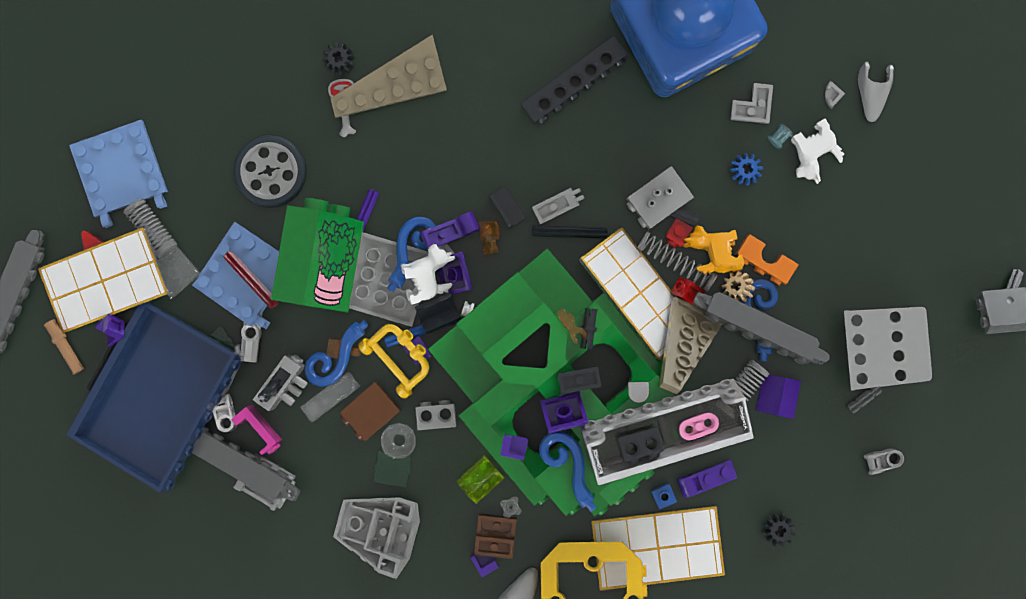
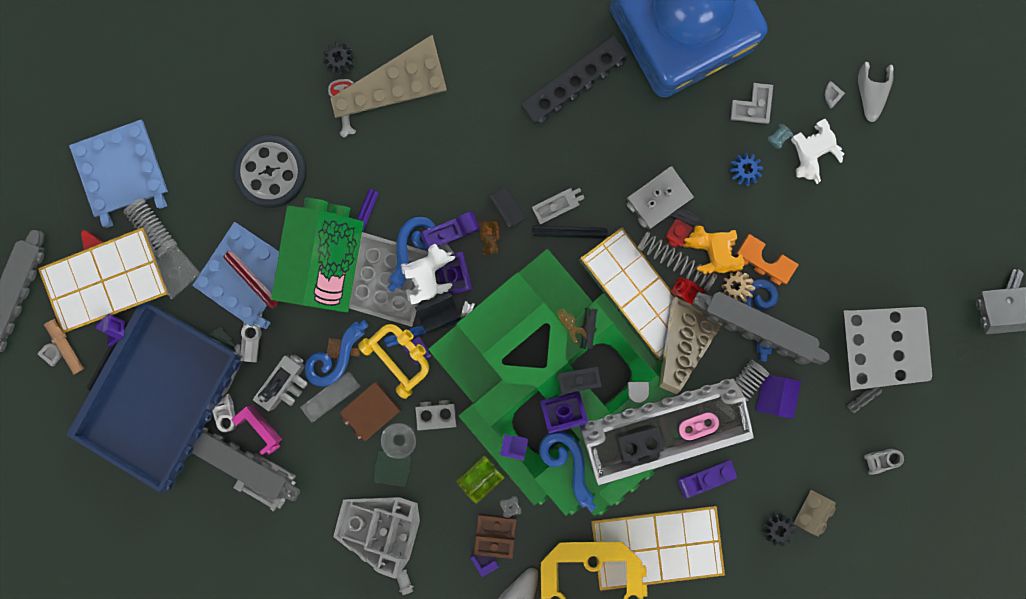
blue plate [651,483,677,510] -> none
none -> light grey tile [38,343,62,367]
none -> light grey pin [397,569,414,595]
none -> dark tan bracket [793,490,836,537]

